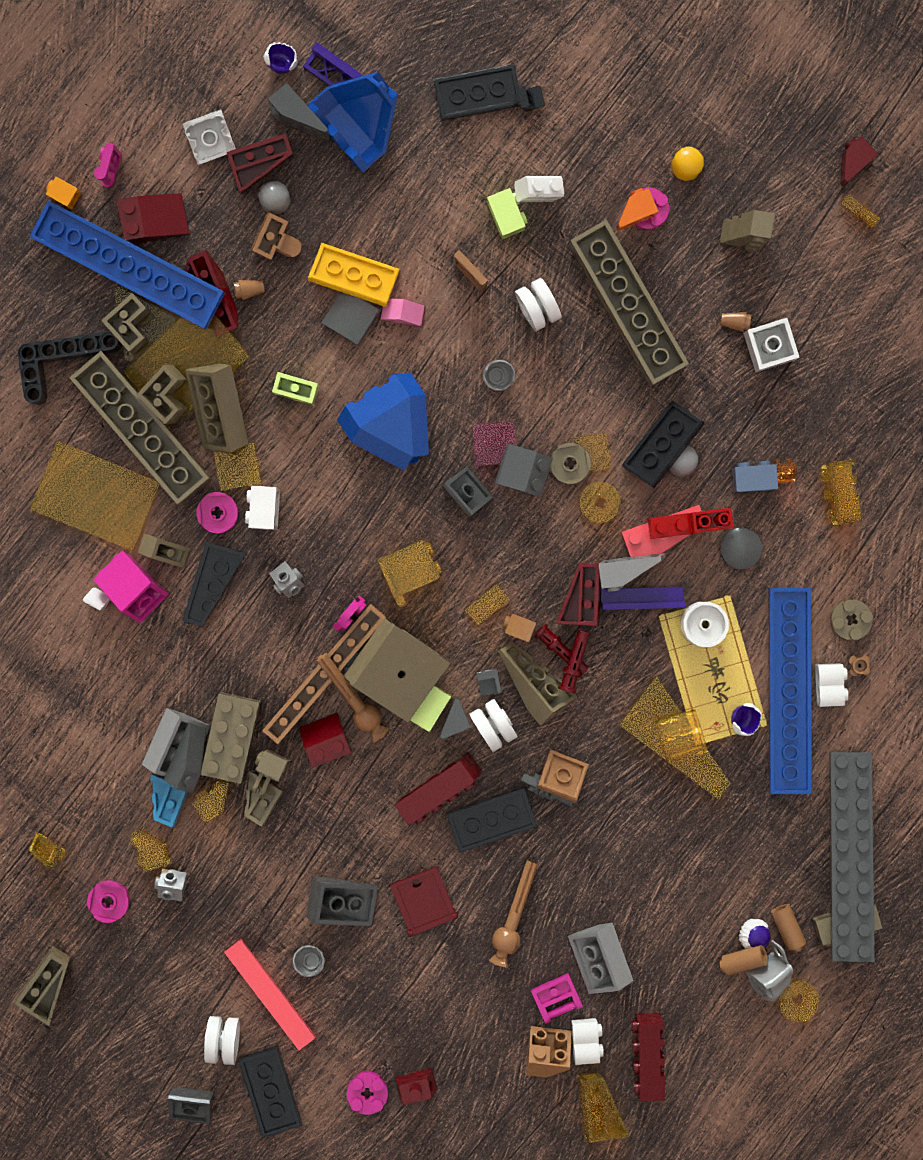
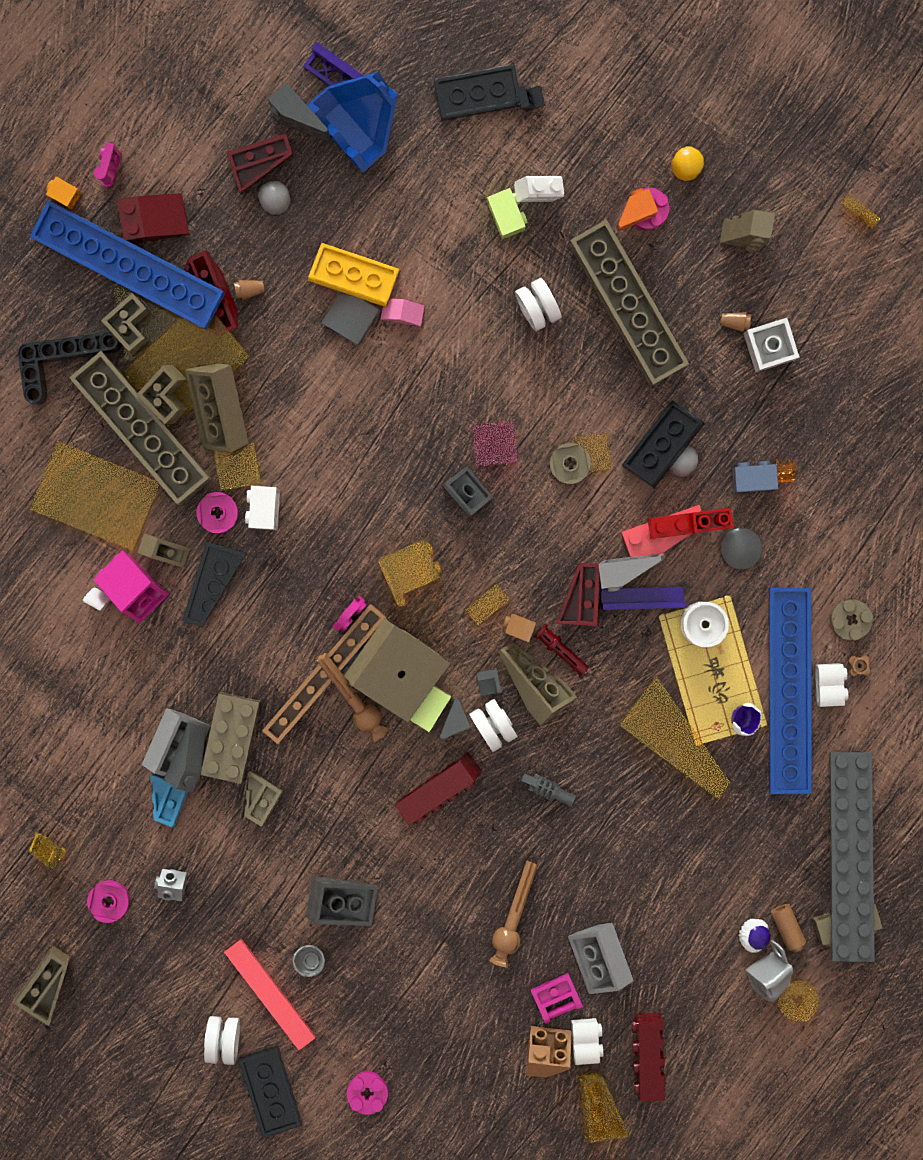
clear yellow slope [131,828,171,872] -> none
dark grey slope [168,1087,214,1124] -> none
white slope [183,110,236,165] -> none
clear yellow slope [192,779,231,824] -> none
medium nougat brick [250,212,301,260] -> none
dark tan brick [251,748,291,797] -> none
dark purple hair [263,42,297,74] -> none
light grey brick [269,561,305,598] -> none
yellowish green brick [272,372,320,406] -> none
dark red slope [299,713,352,768] -> none
blue panel [337,373,429,471] -> none
dark red container [390,866,458,937] -> none
dark red torso [395,1068,437,1105] -> none
black tile [446,787,538,853] -> none
medium nougat tile [454,250,488,292] -> none
light grey hair [483,360,515,391] -> none
dark grey slope [495,444,553,497] -> none
medium nougat tile [537,750,589,803] -> none
dark red pin [558,630,591,694] -> none
clear yellow plate [579,482,621,523] -> none
clear yellow slope [655,709,708,764] -> none
medium nougat brick [720,945,768,976] -> none
clear yellow wedge [820,458,862,526] -> none
dark red slope [840,136,878,186] -> none

